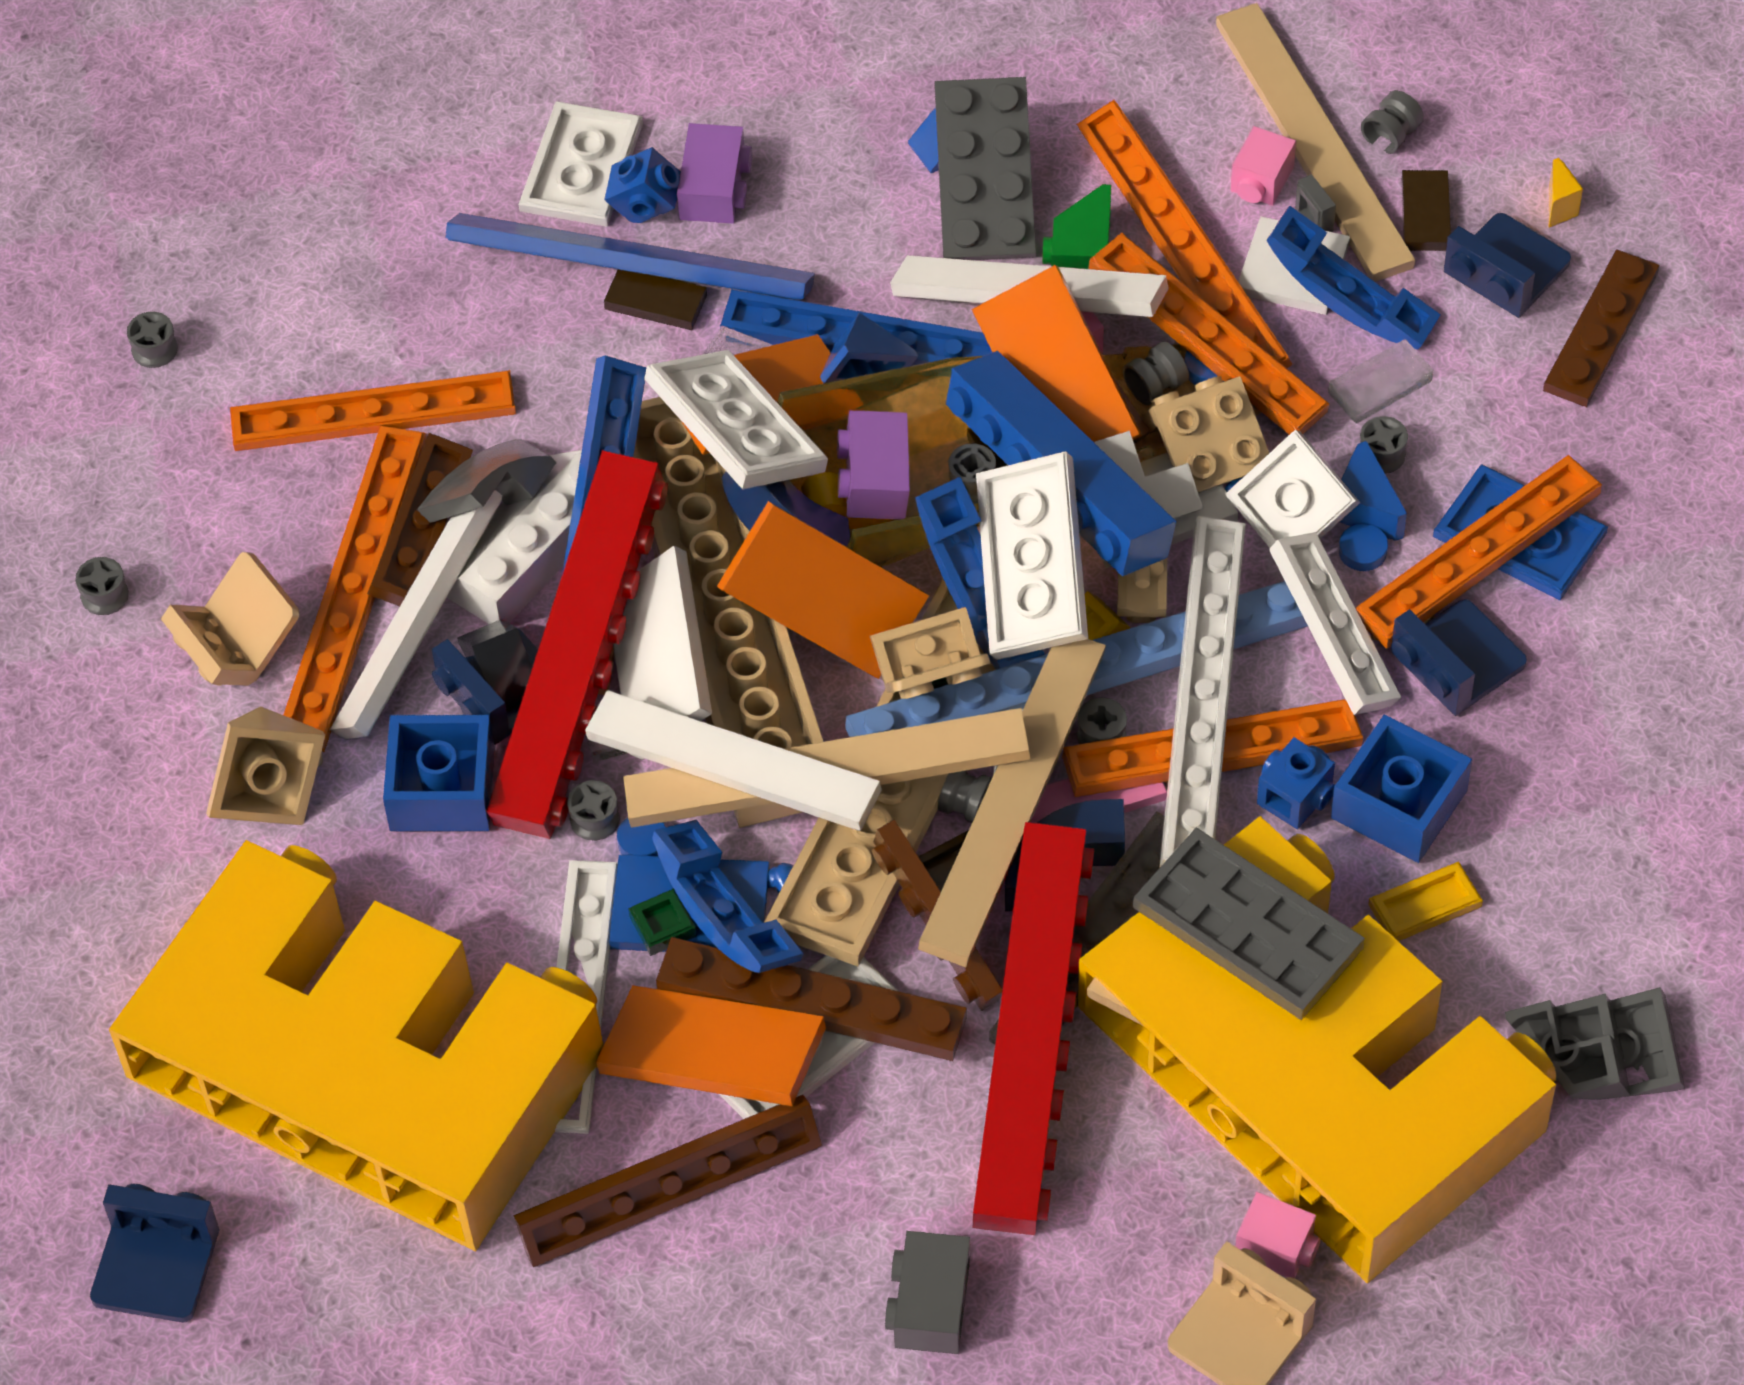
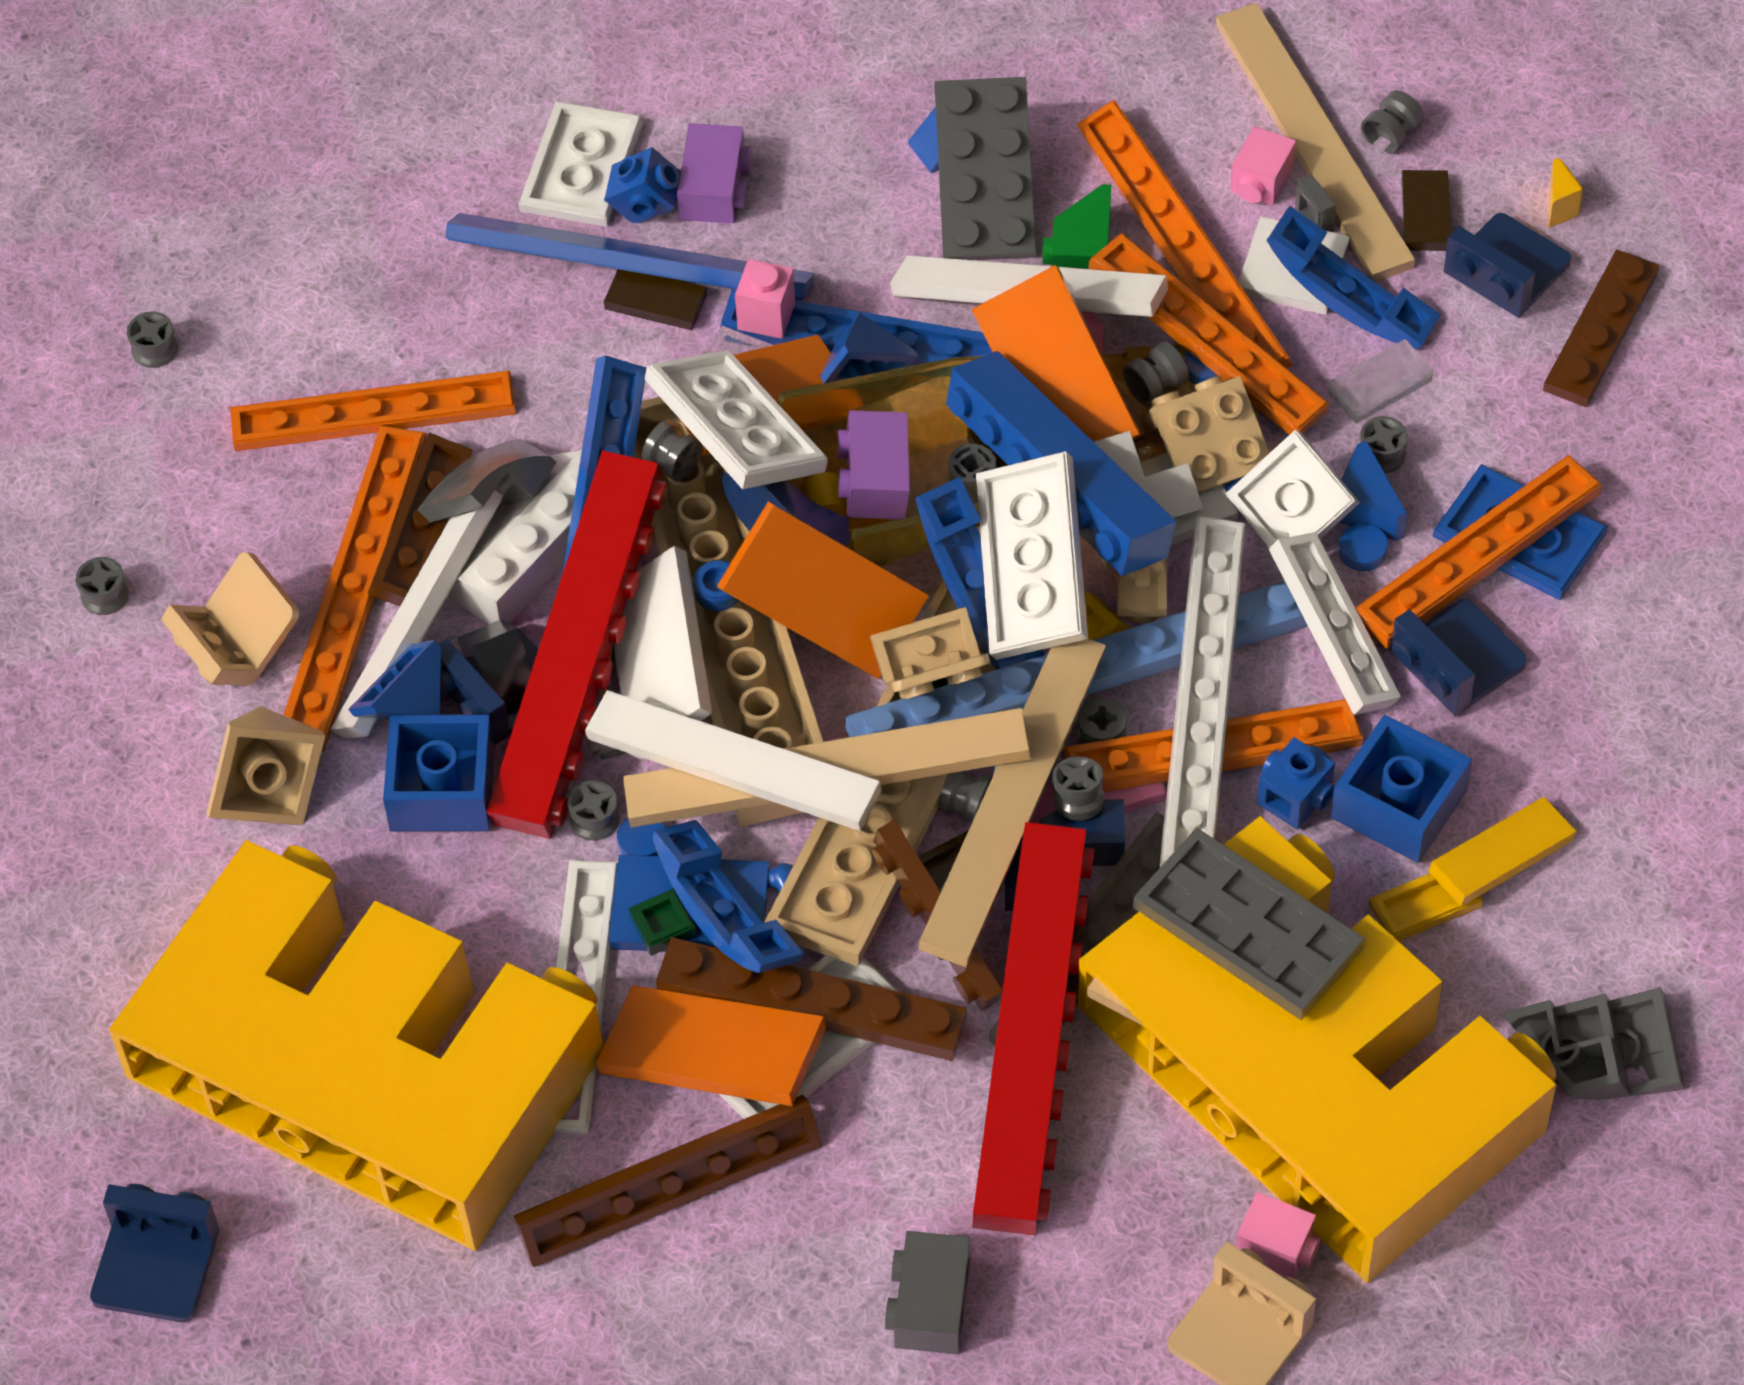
none -> blue slope [348,640,441,719]
none -> dark grey wheel [642,421,702,481]
none -> blue tile [693,561,740,611]
none -> bright pink brick [735,259,796,339]
none -> dark grey wheel [1053,756,1104,821]
none -> yellow tile [1428,797,1577,907]

